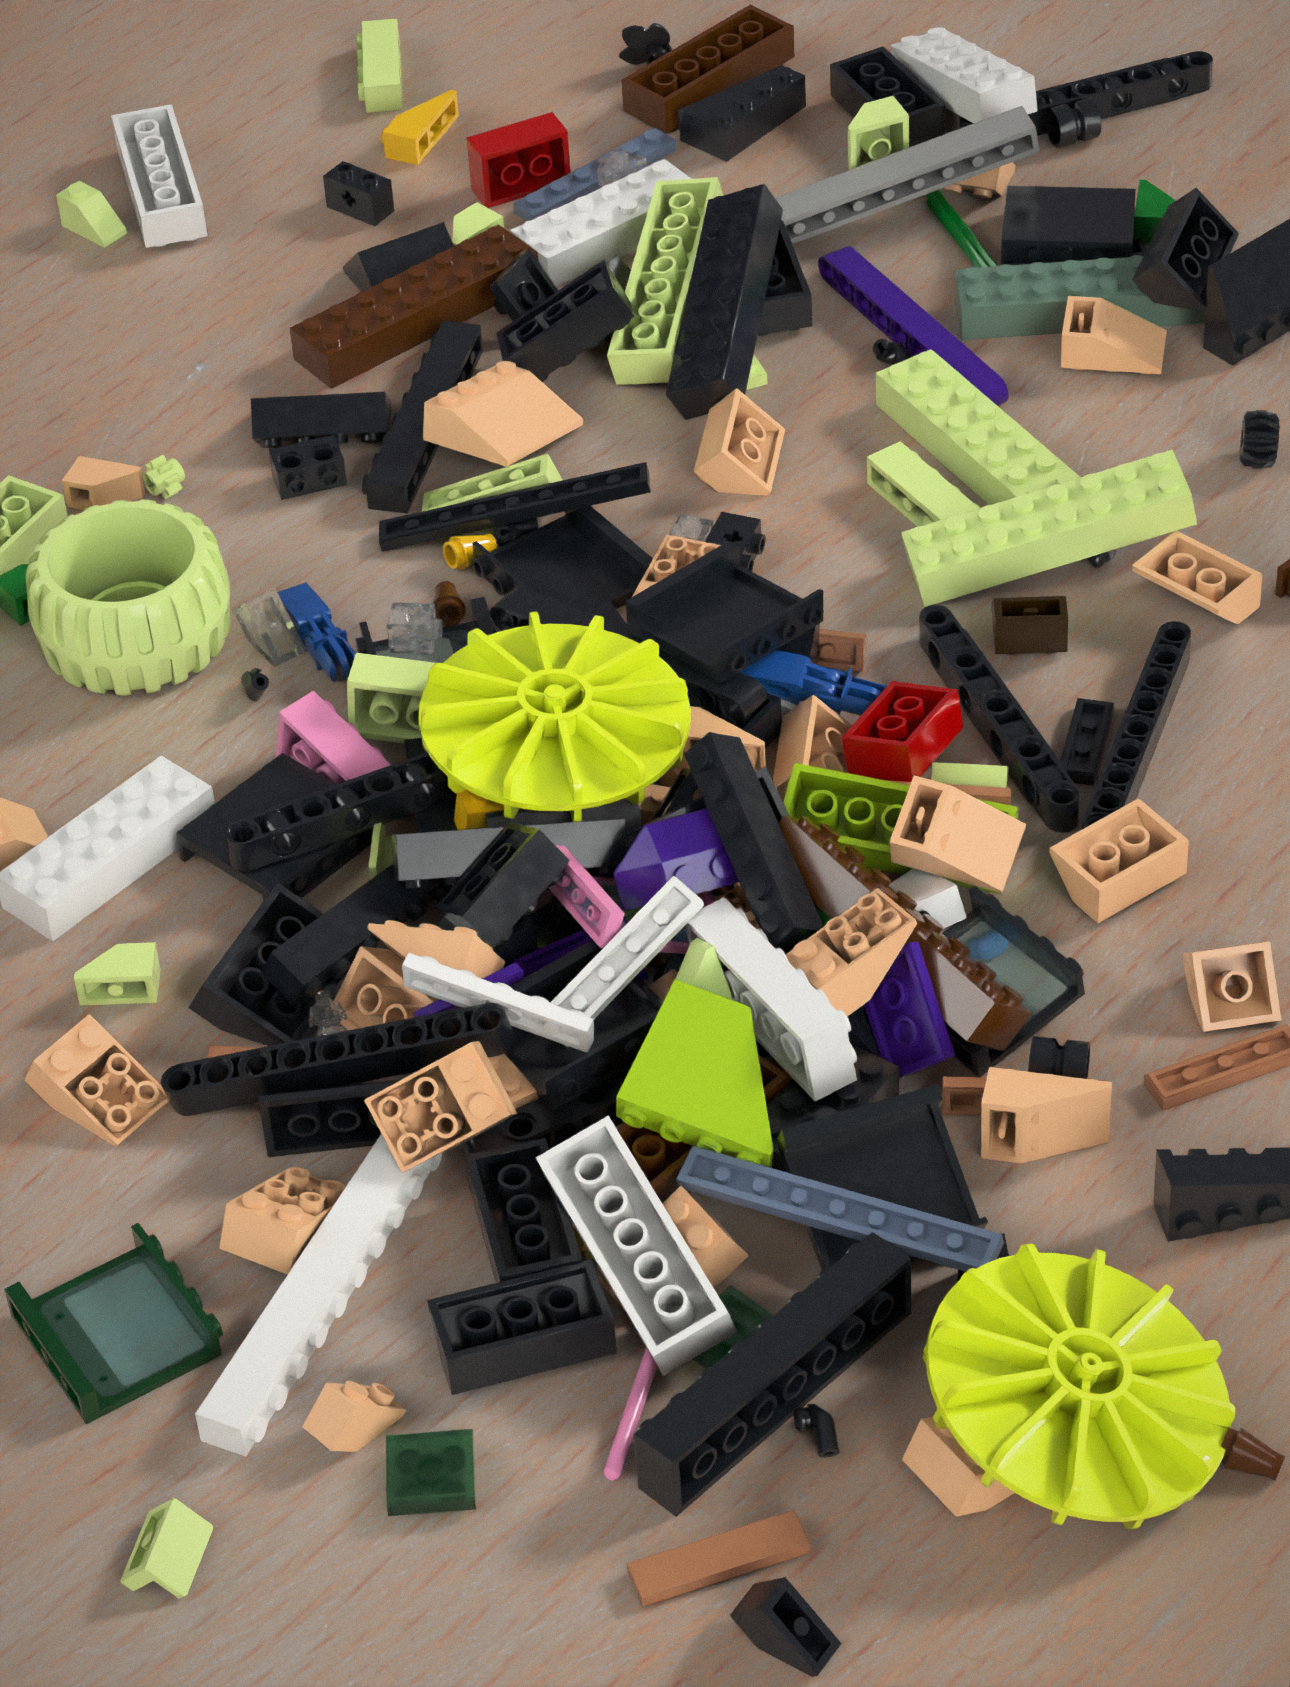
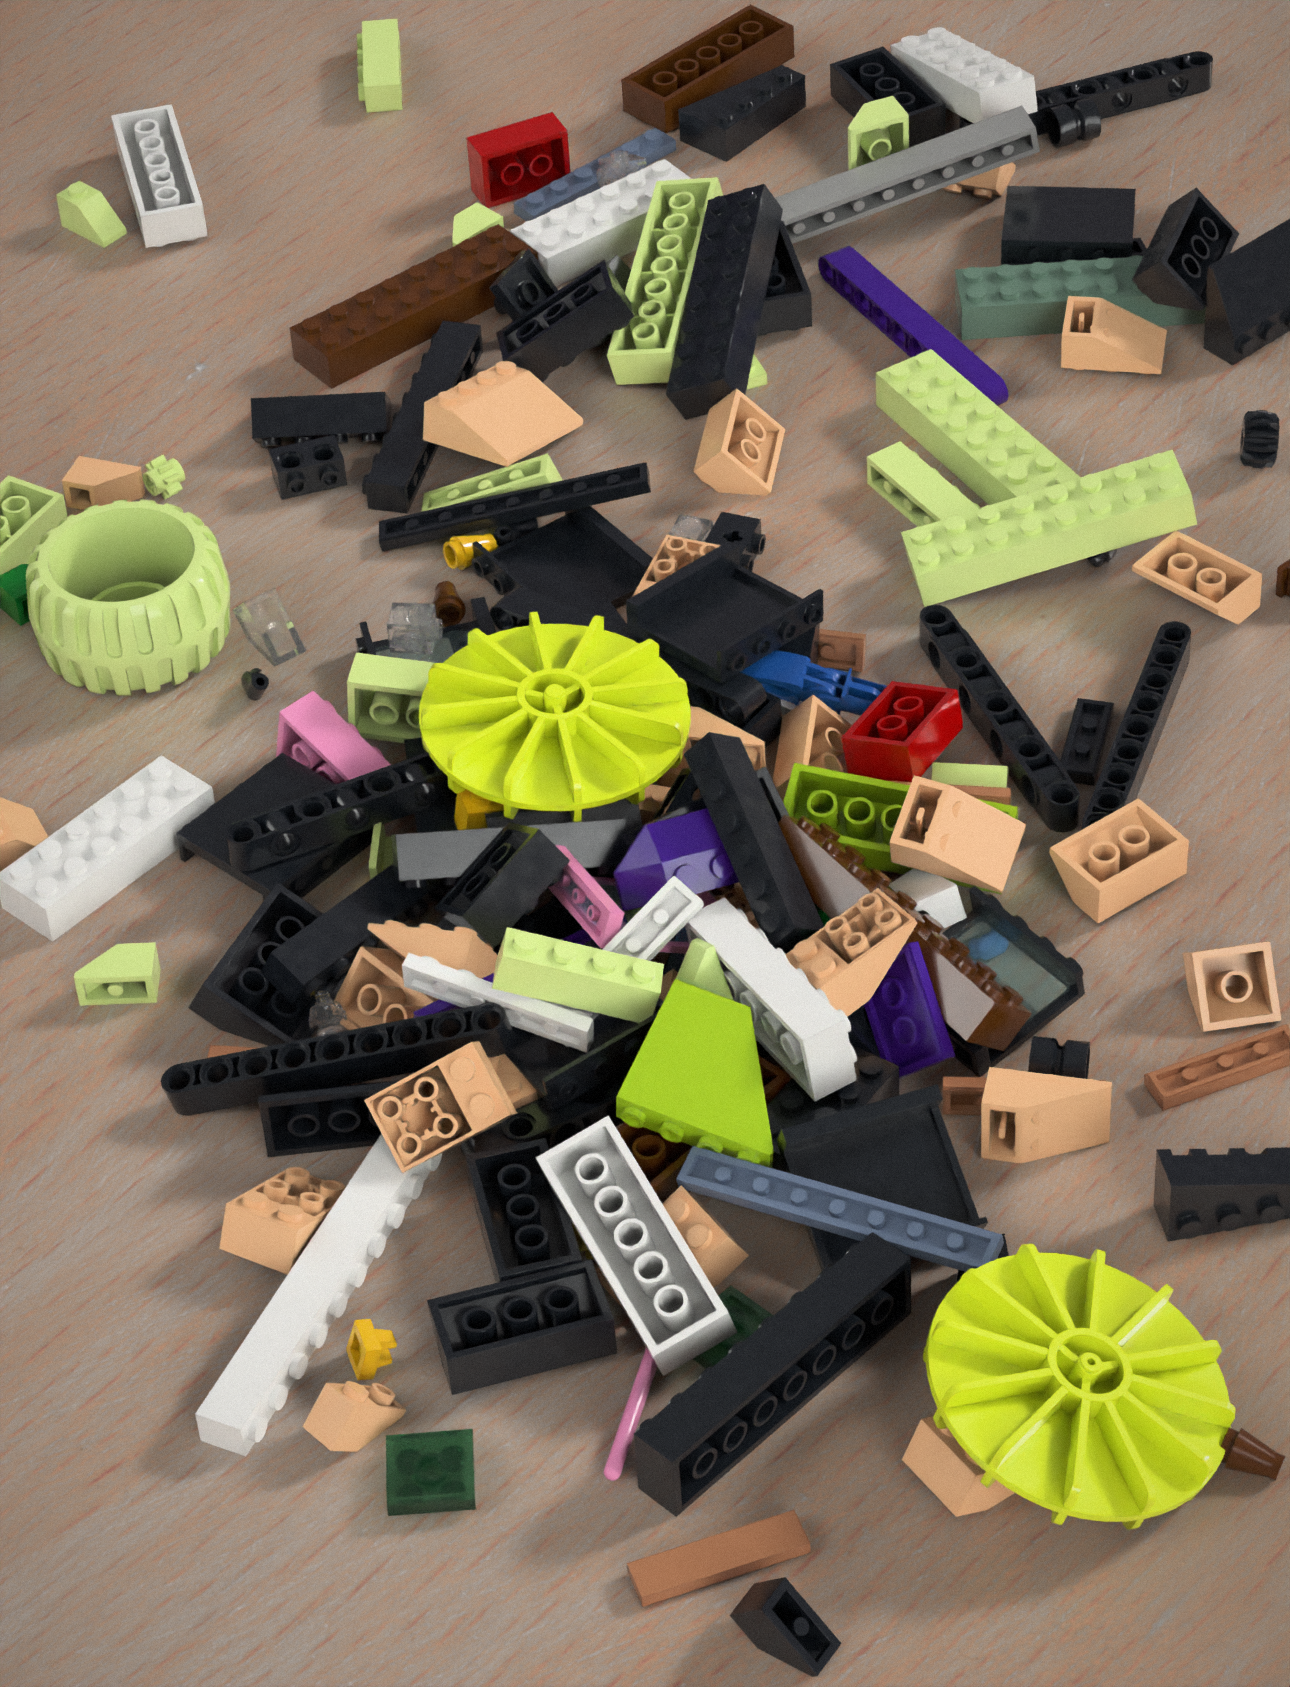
panel [4,1223,223,1424] -> none
light nougat slope [24,1014,169,1147] -> none
yellowish green panel [120,1498,213,1598] -> none
blue arm [274,582,356,682] -> none
black brick [323,161,395,226] -> none
black slope [343,222,454,292] -> none
yellow slope [381,90,459,165] -> none
black plate [619,23,672,65] -> none
black arm [793,1404,840,1458] -> none
black arm [873,339,911,365] -> none
green axle [926,190,998,268] -> none
dark brown slope [991,596,1068,655] -> none
green slope [1133,180,1176,244] -> none
none -> yellow tile [346,1319,397,1381]
none -> yellowish green brick [492,927,664,1023]

